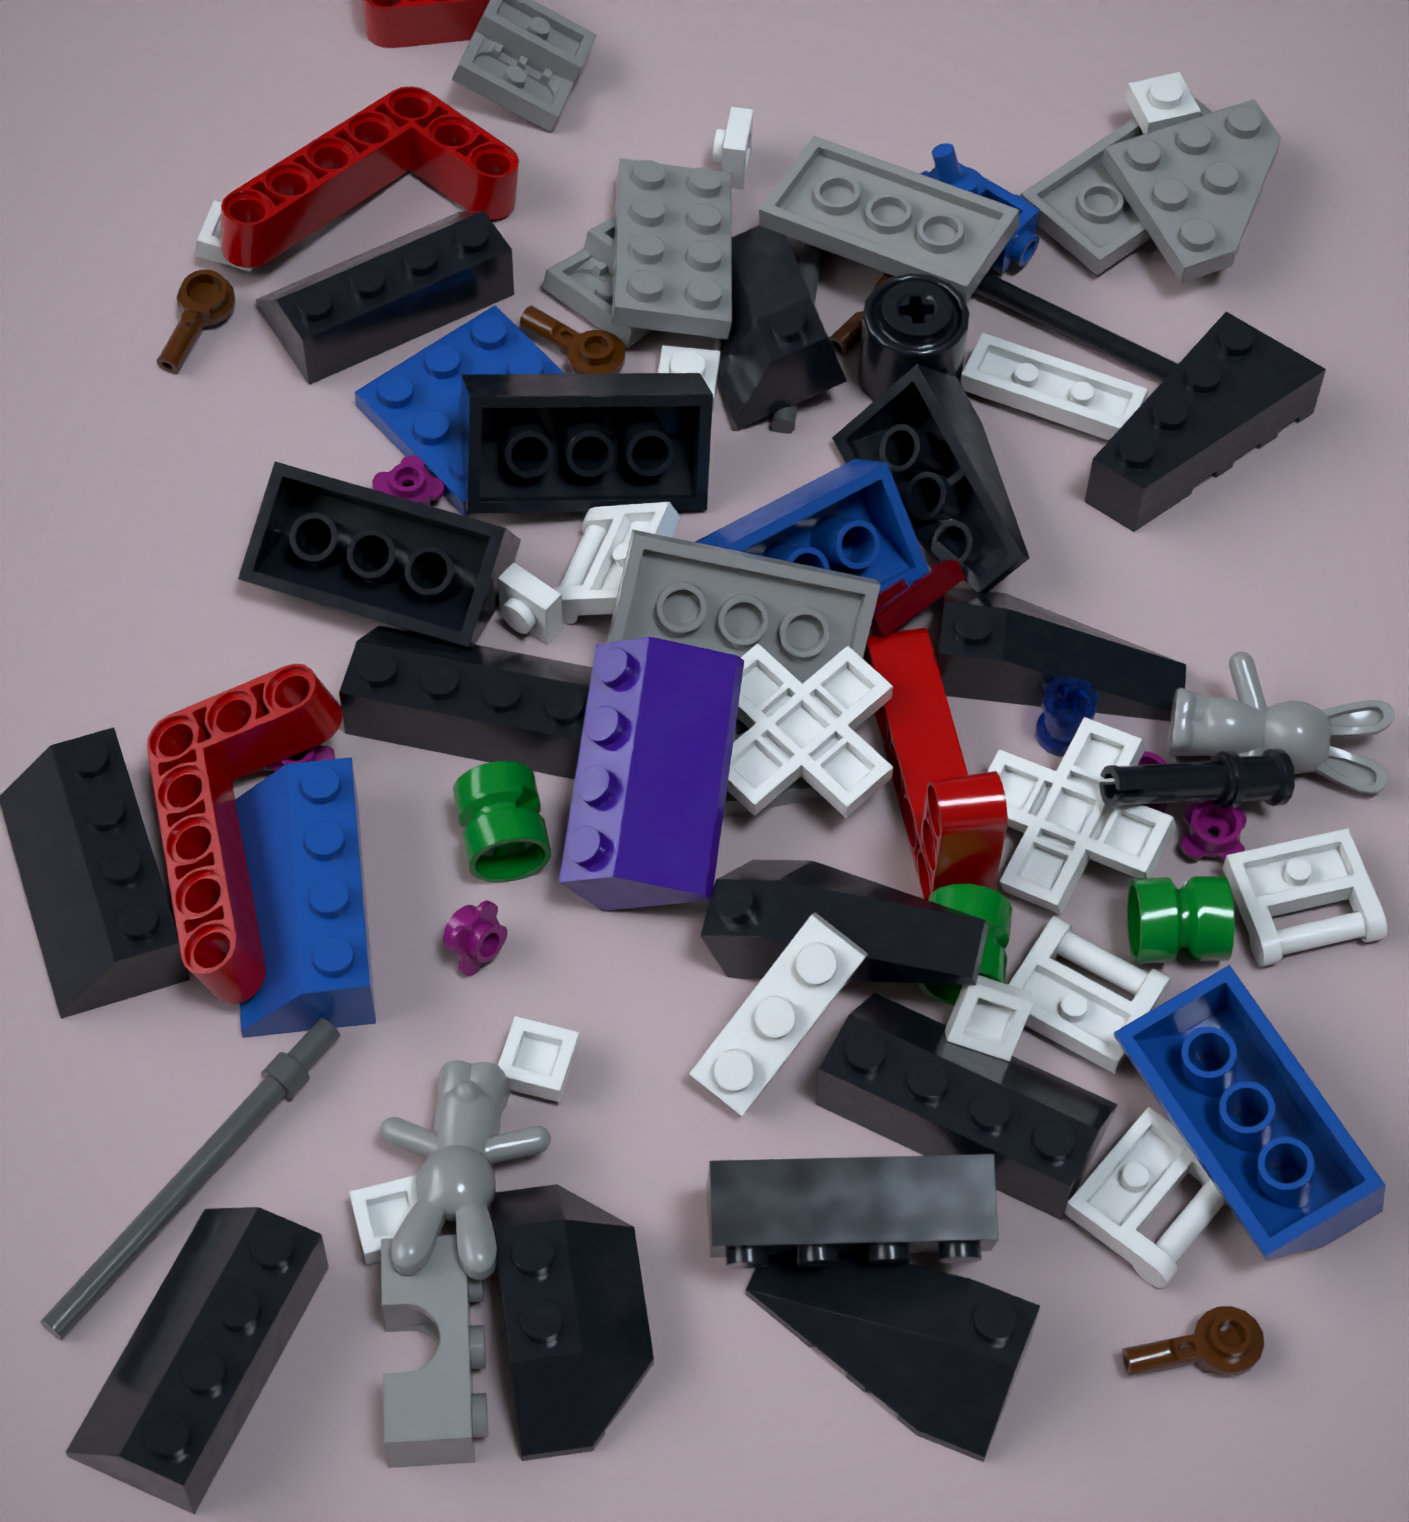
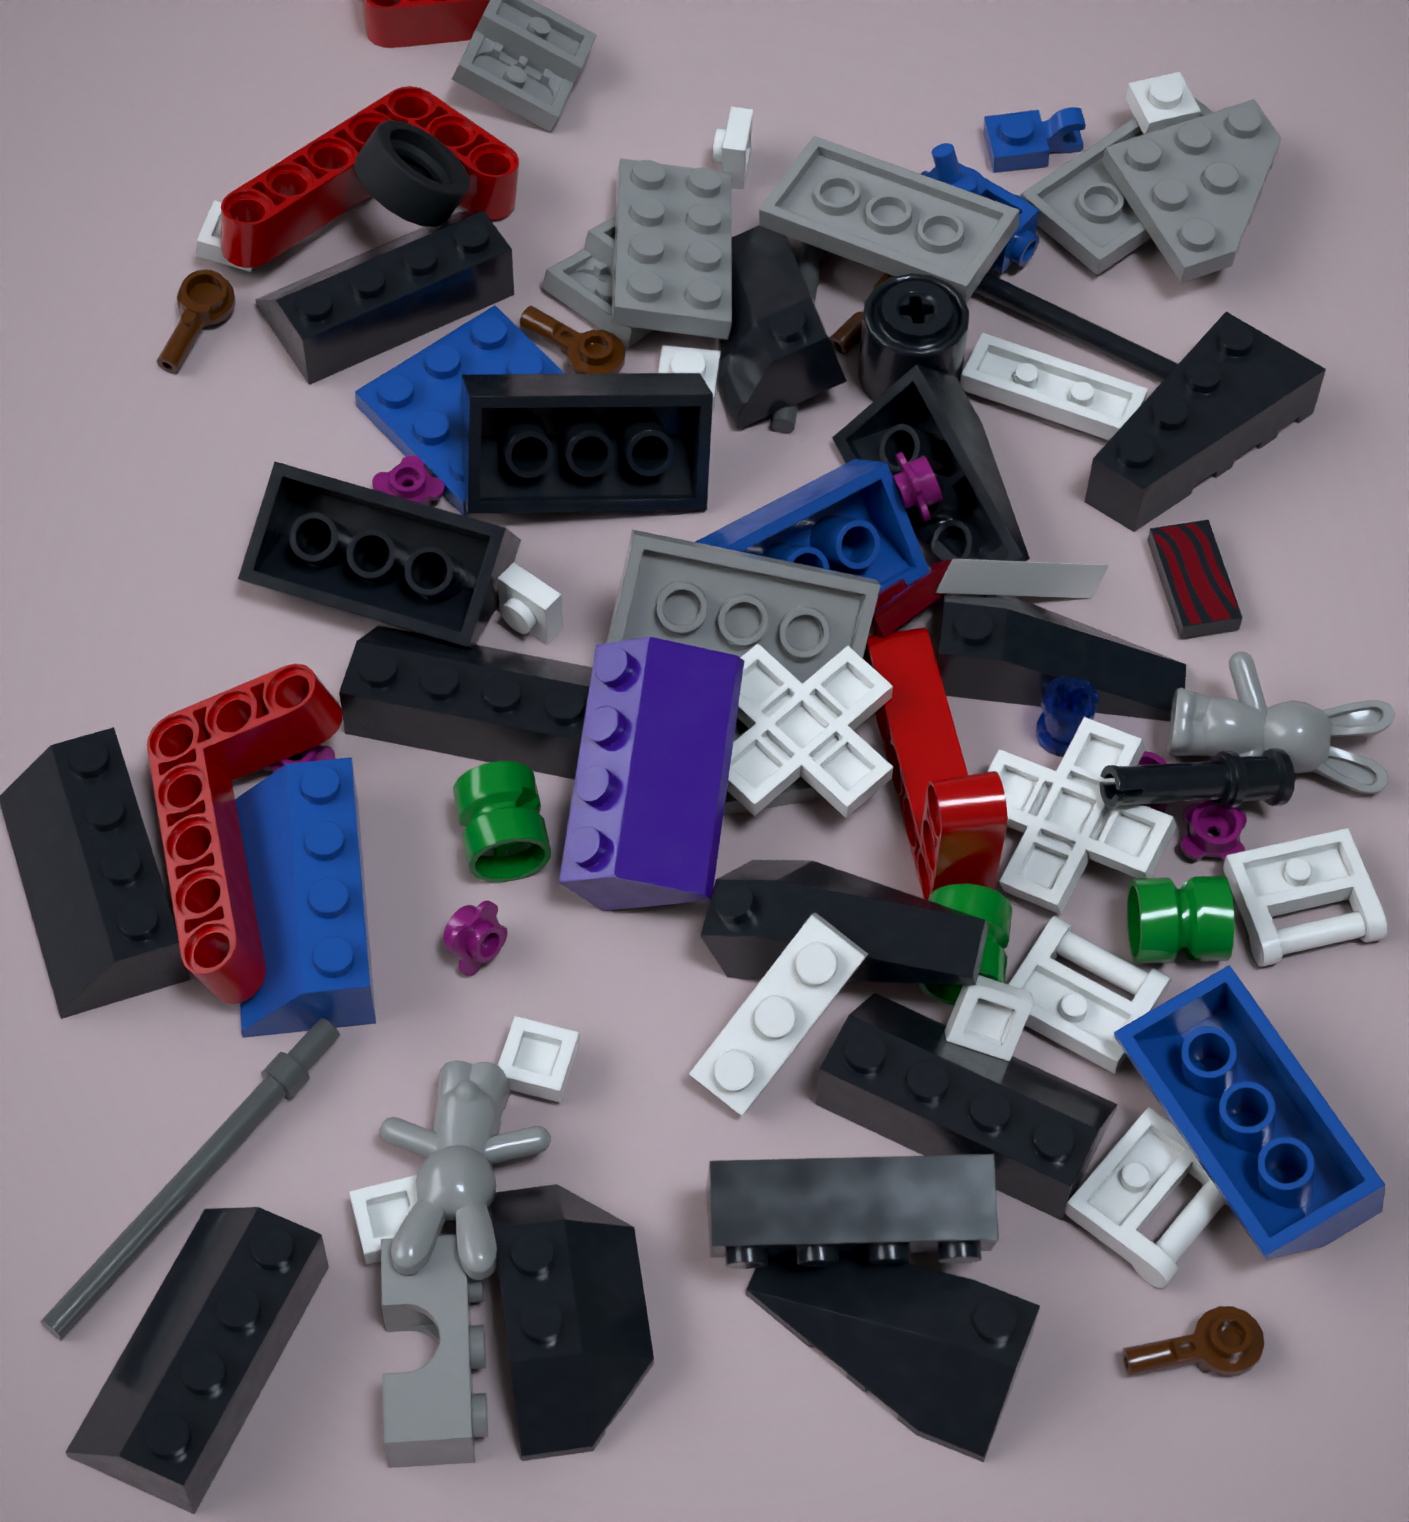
white plate [553,502,681,624] -> none
none -> black tyre [354,120,470,227]
none -> magenta plate [893,452,943,521]
none -> white sticker [936,559,1109,598]
none -> blue plate [983,107,1086,173]
none -> tile [1147,519,1243,639]

